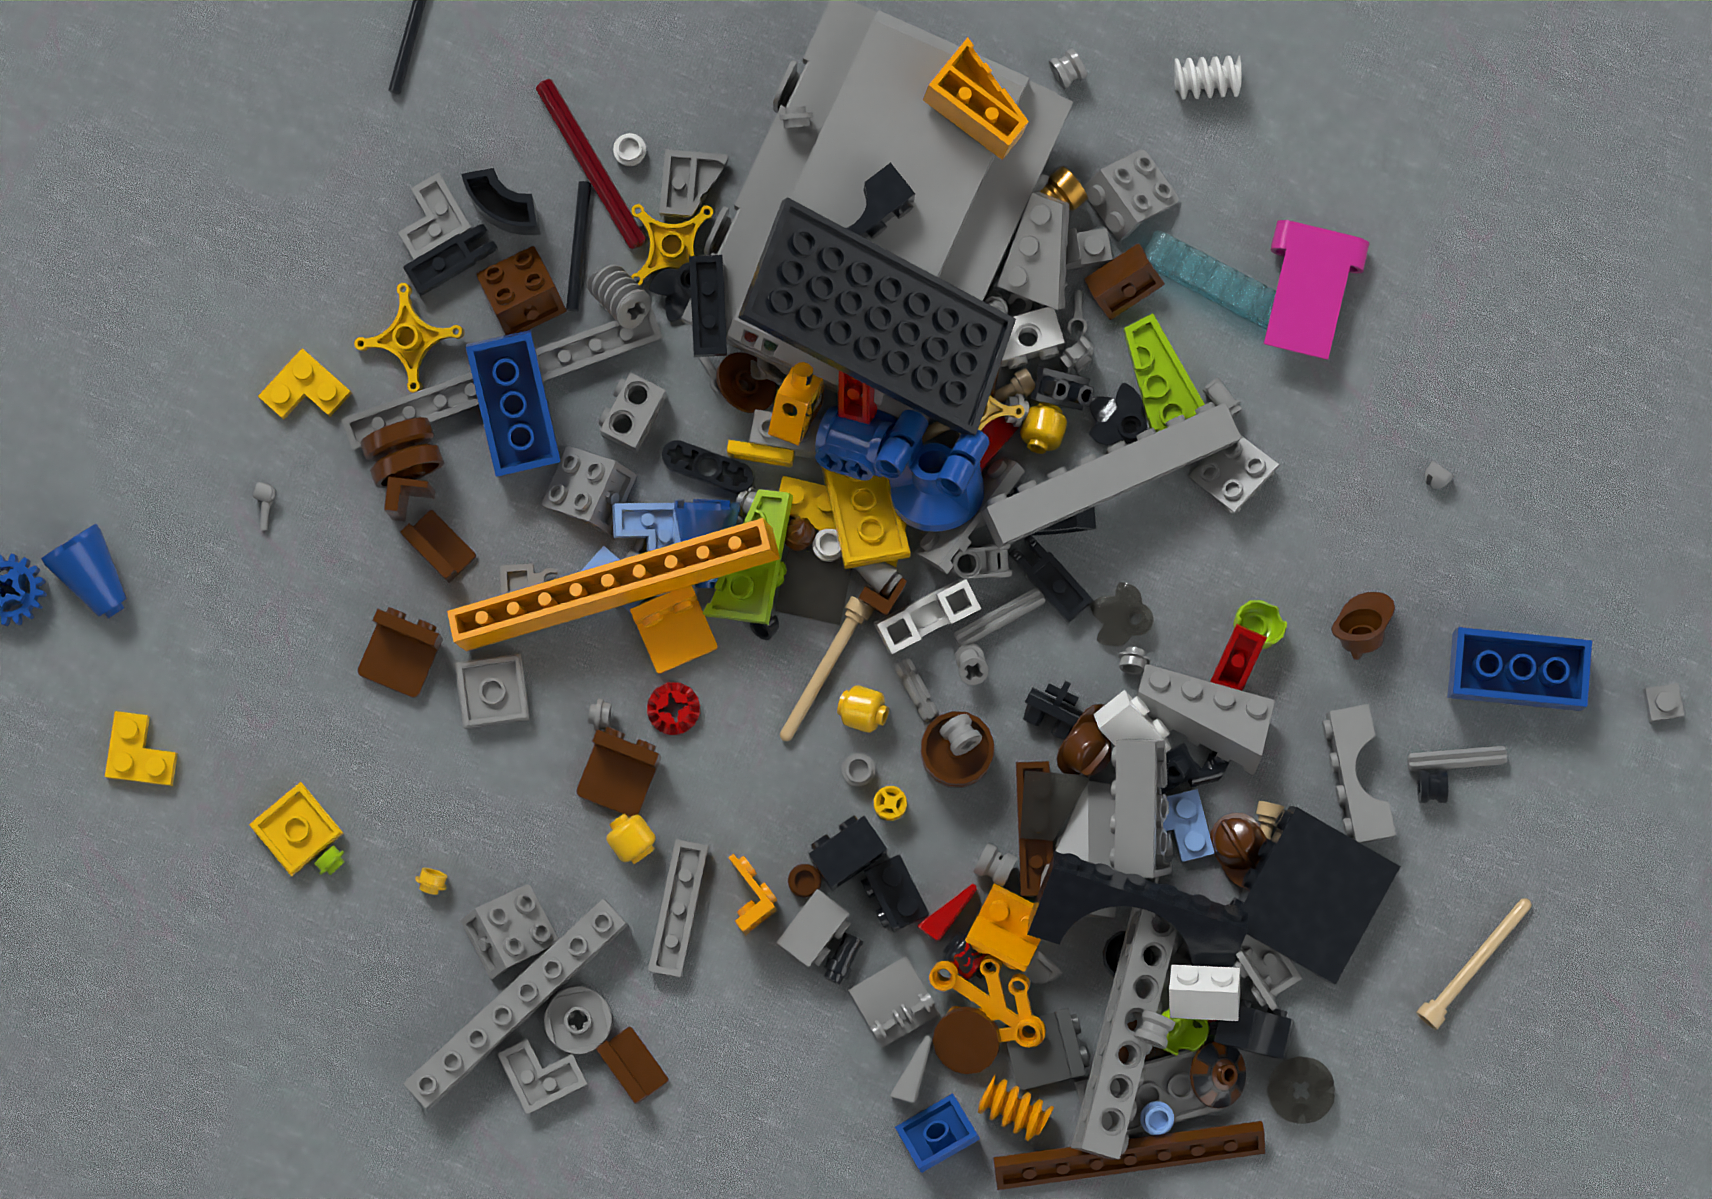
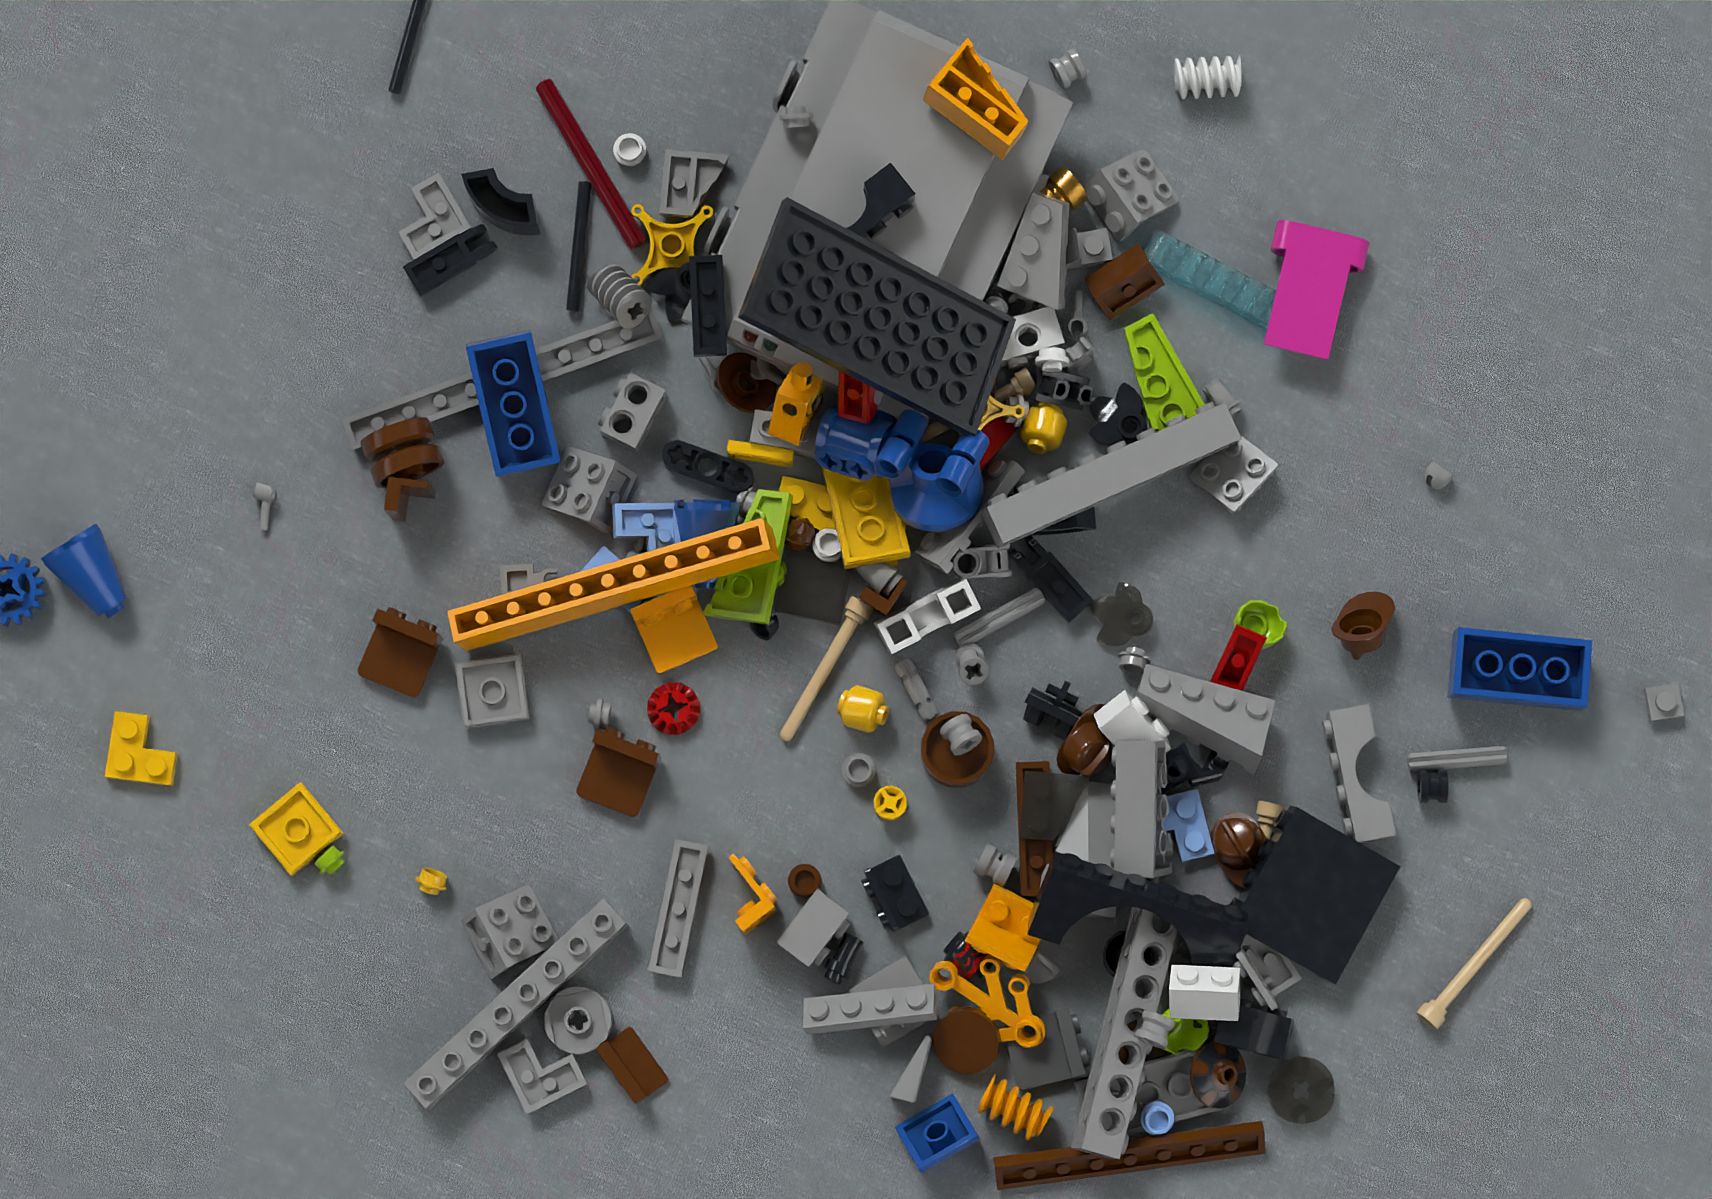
yellow plate [258,348,352,420] -> none
yellow piece [354,283,465,393] -> none
reddish brown panel [400,510,476,583] -> none
reddish brown bracket [476,246,567,335] -> none
yellow head [606,813,656,864] -> none
black brick [808,815,887,891] -> none
red slope [917,883,977,942] -> none
none -> light grey plate [803,983,937,1035]
none -> white plate [1035,347,1069,373]

